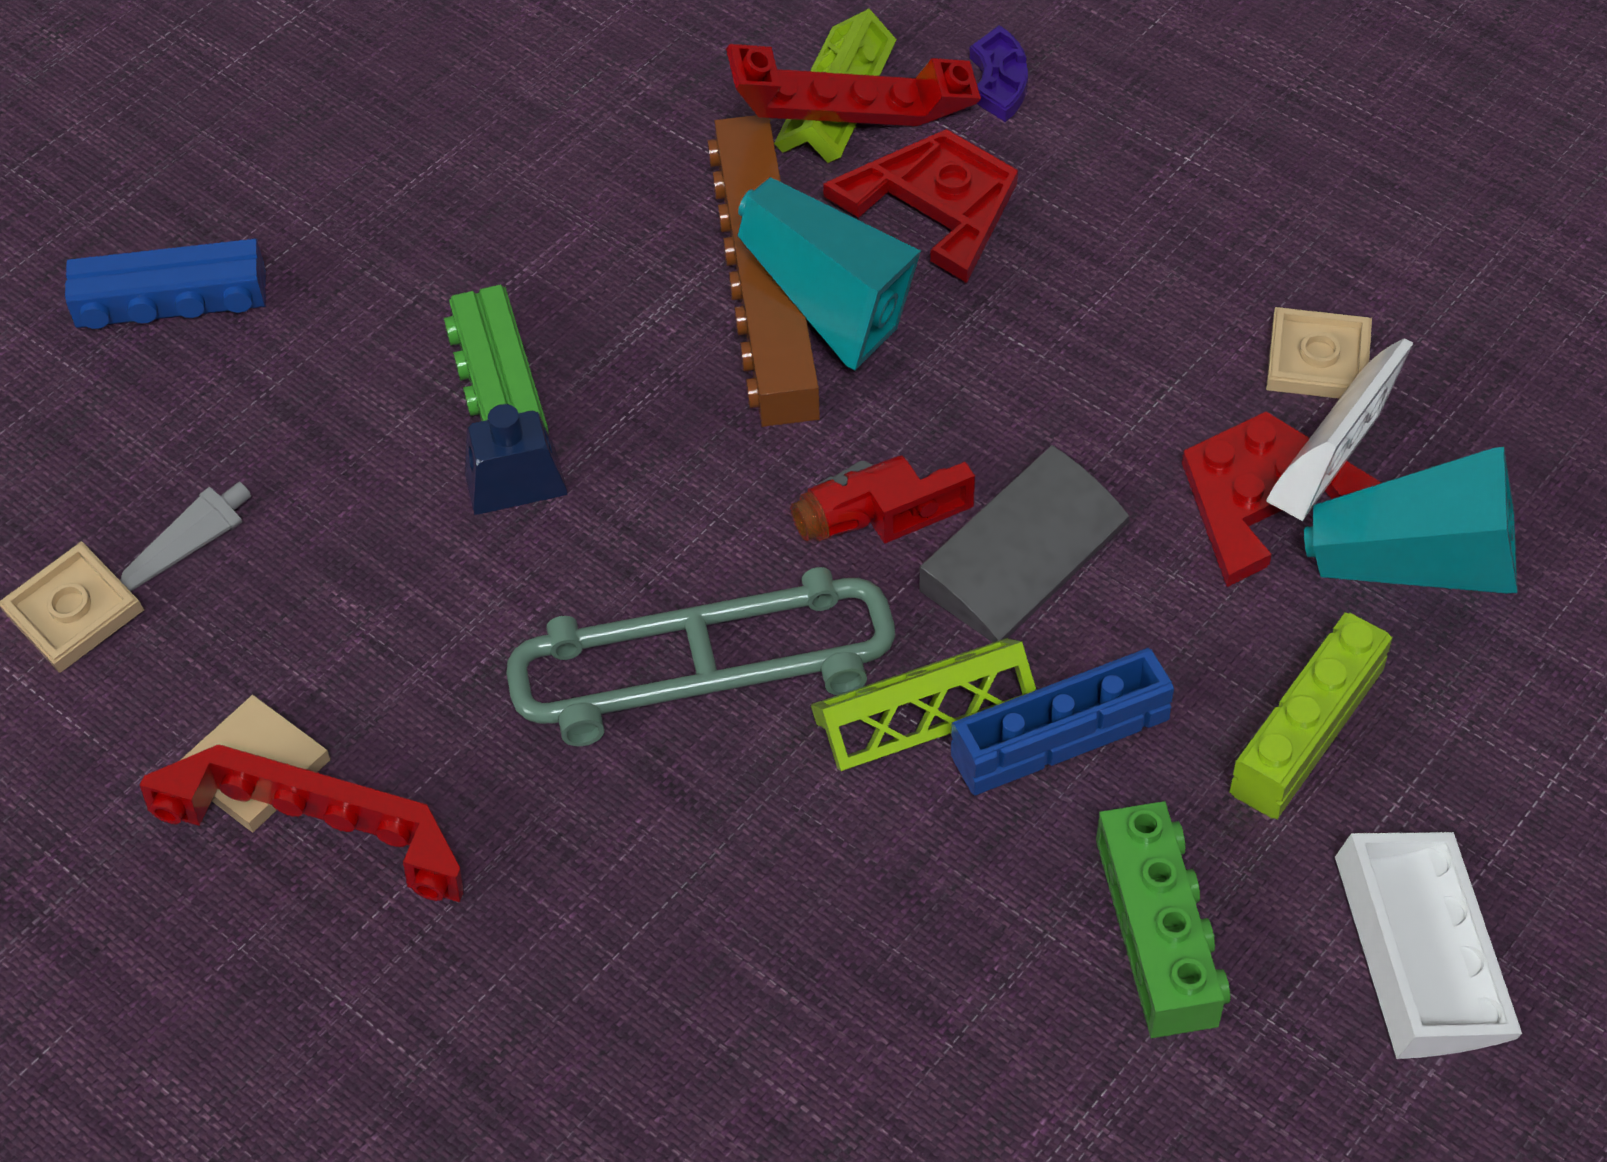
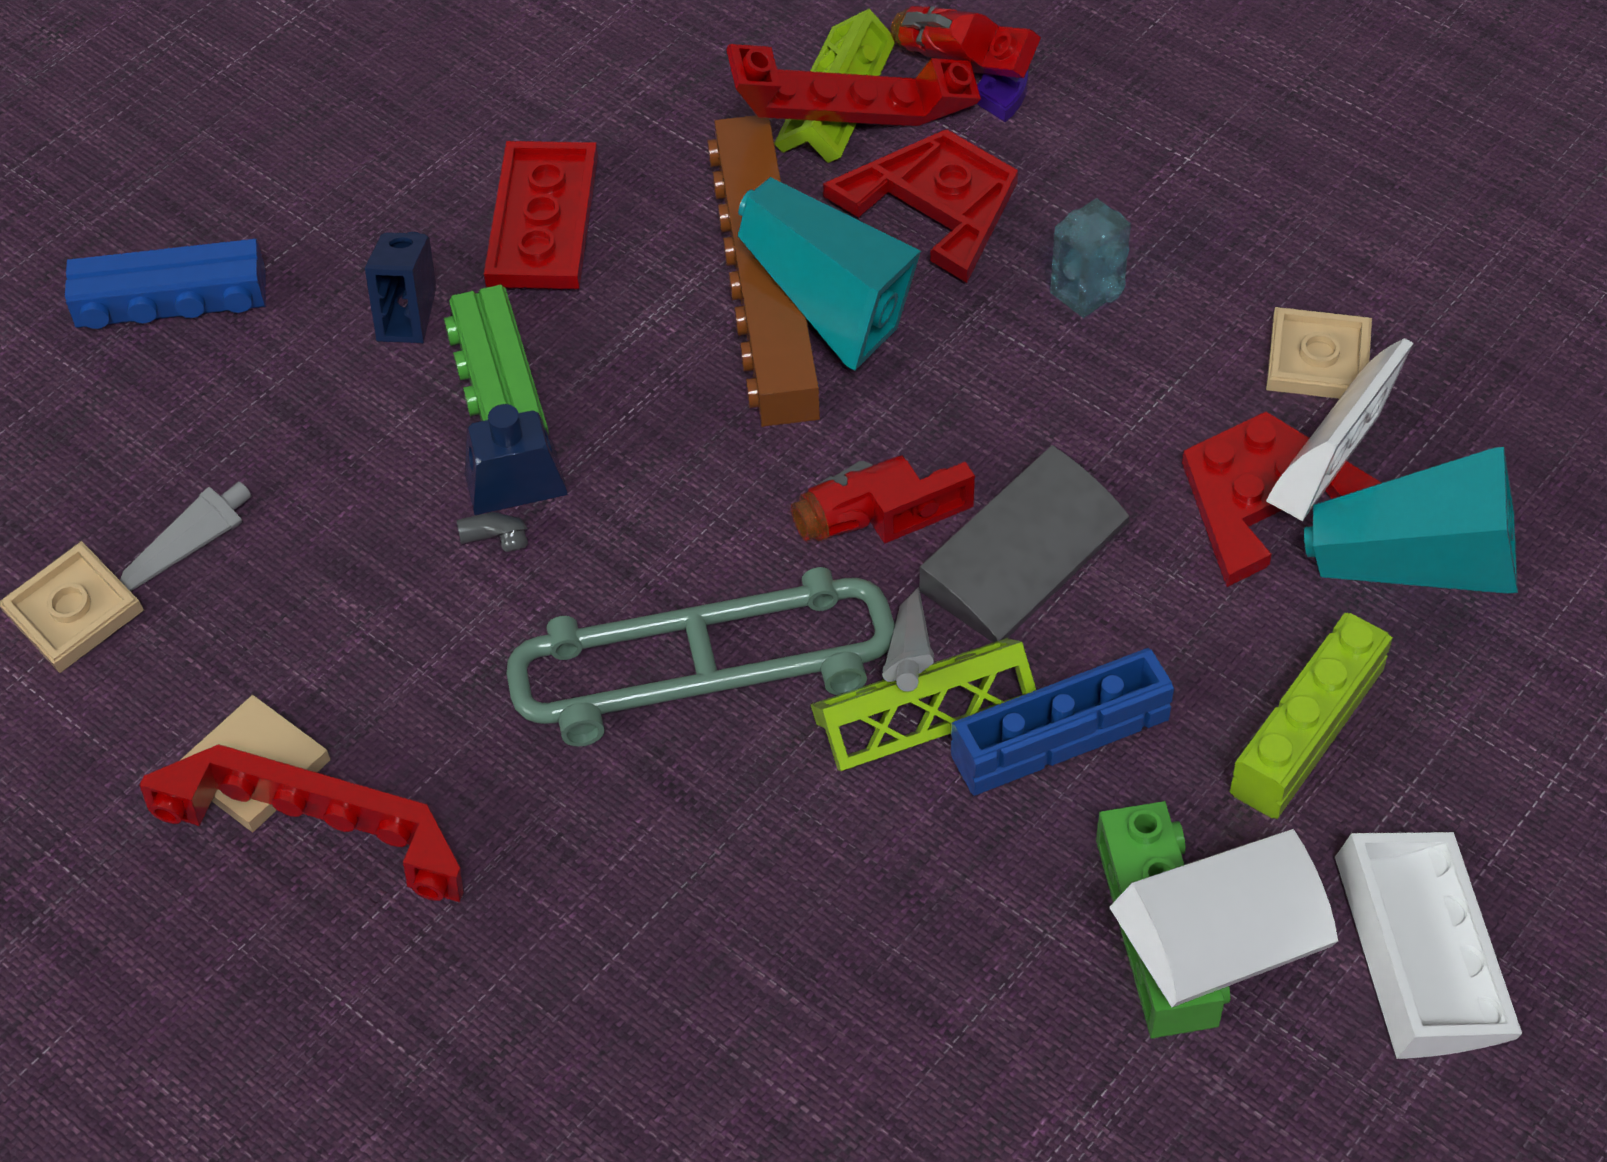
none -> dark blue torso [365,232,436,343]
none -> dark grey arm [456,512,528,552]
none -> red plate [484,141,598,289]
none -> light grey bar [882,587,934,692]
none -> red plate [891,6,1041,78]
none -> clear light blue brick [1050,198,1131,319]
none -> white slope [1109,829,1338,1007]

